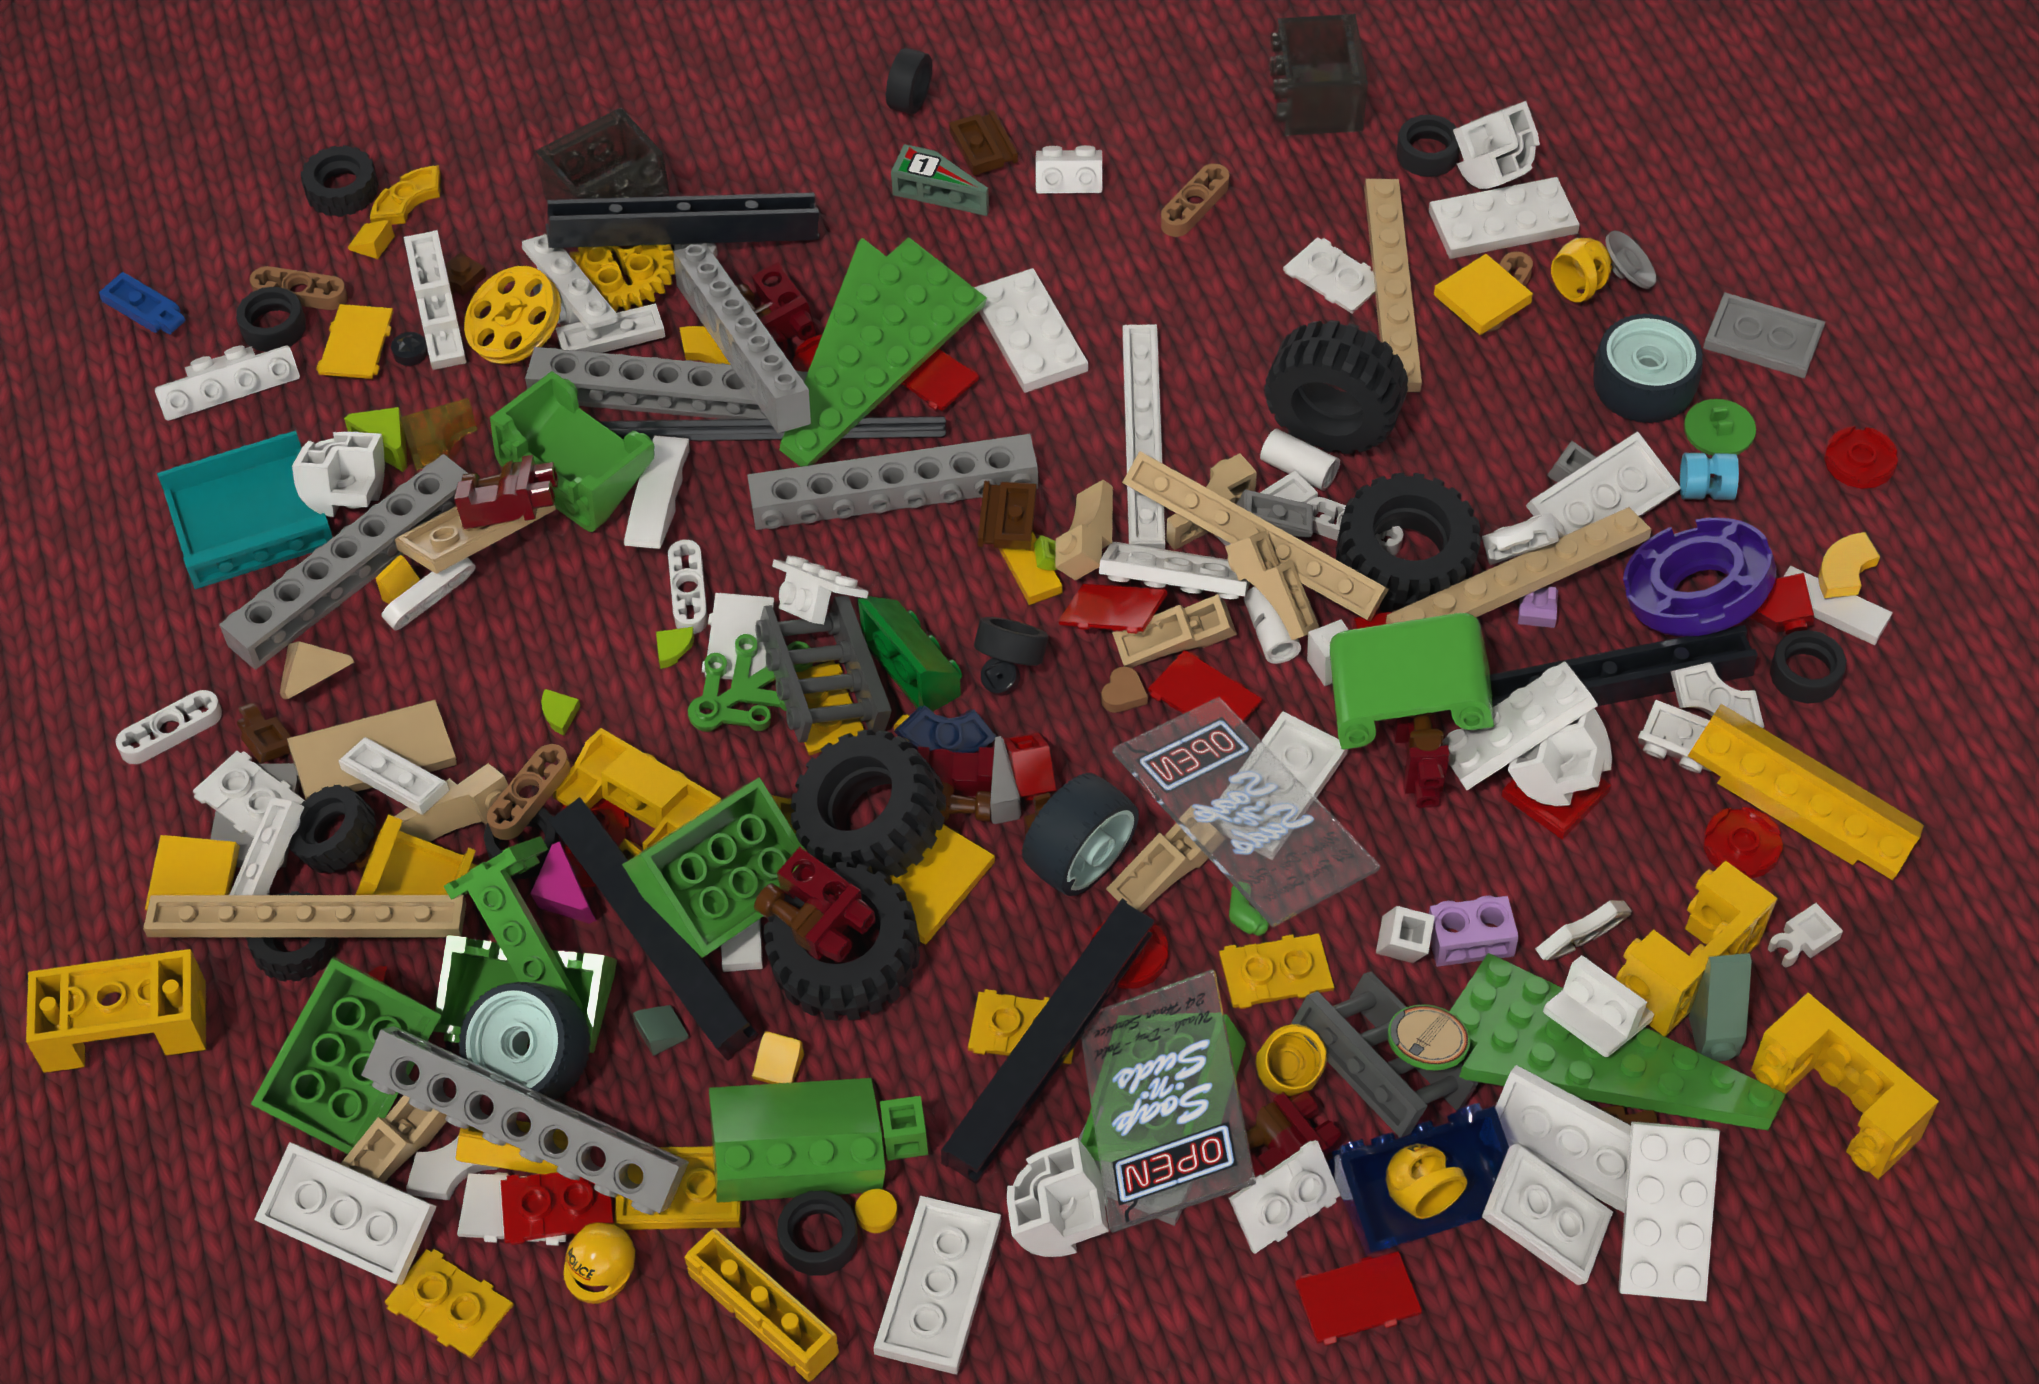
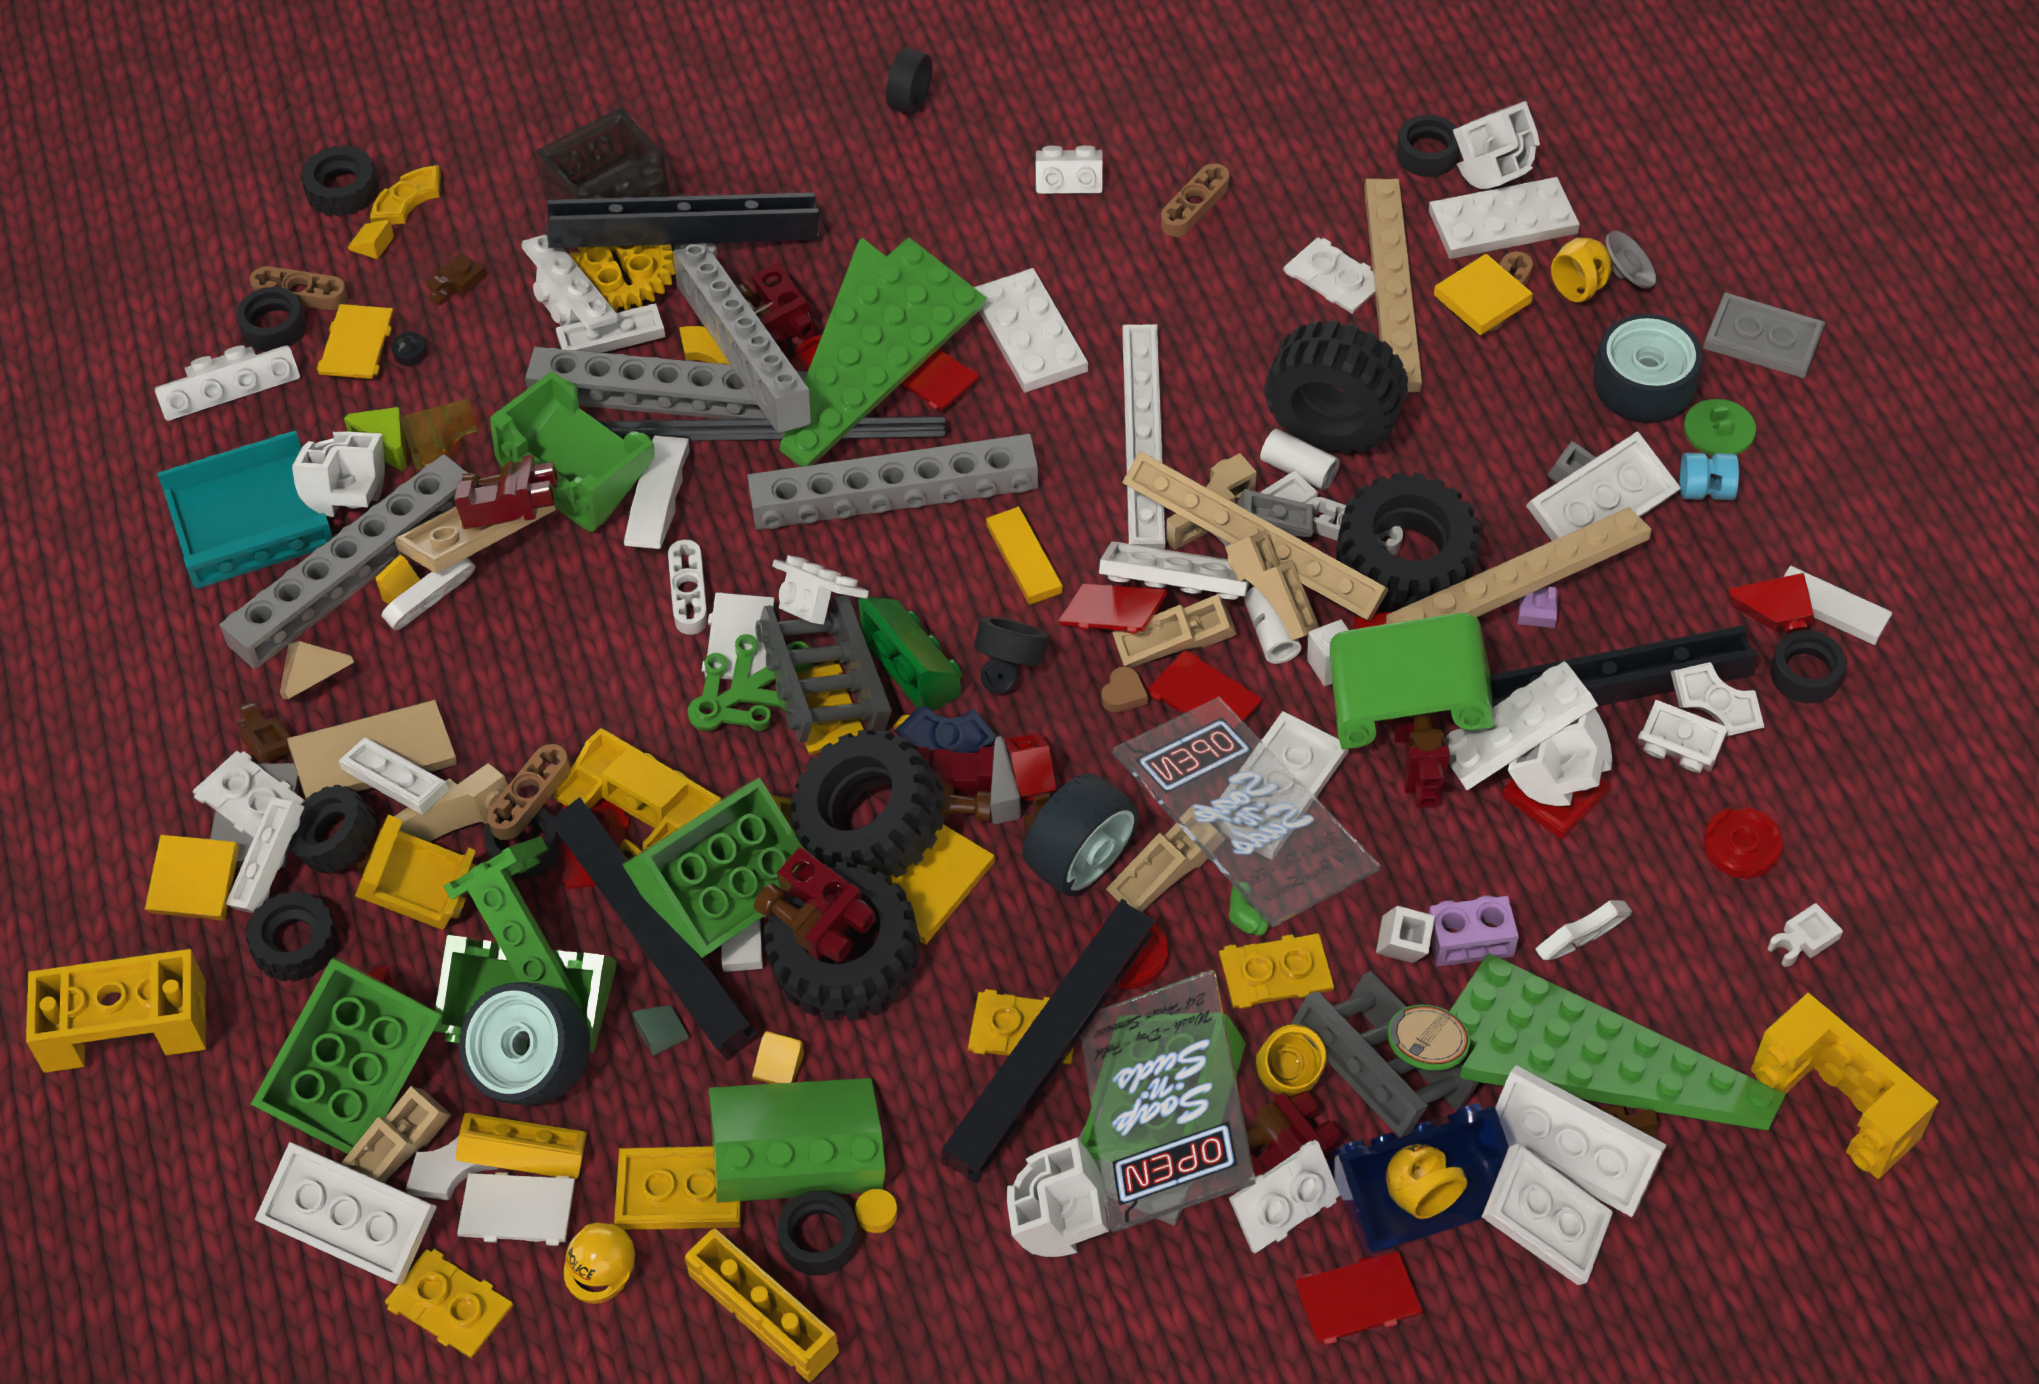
blue hinge [99,272,186,335] -> none
white beam [116,690,222,764] -> none
tan plate [143,895,466,937] -> none
light grey brick [361,1026,689,1215] -> none
white slope [404,230,466,370] -> none
yellow wedge [464,266,561,364] -> none
red piece [501,1165,614,1245] -> none
dark pink slope [531,842,596,924] -> none
lime tile [541,689,580,735] -> none
lime tile [656,627,694,669] -> none
white plate [874,1196,1001,1375] -> none
bright green brick [880,1096,928,1161] -> none
sand green slope [891,144,989,216] -> none
reddish brown plate [949,109,1018,176] -> none
reddish brown plate [978,481,1037,550] -> none
lime tile [1034,535,1058,570] -> none
tan slope [1055,480,1113,580] -> none
clear smoke container [1269,14,1368,136] -> none
white slope [1482,513,1565,565] -> none
white bracket [1543,955,1654,1057] -> none
yellow plate [1615,861,1778,1037] -> none
white plate [1618,1122,1720,1301] -> none
dark purple piece [1623,518,1776,636] -> none
yellow slope [1688,704,1924,880] -> none
sand green slope [1689,953,1752,1061] -> none
yellow tile [1818,532,1880,598] -> none
red tile [1824,426,1898,489] -> none

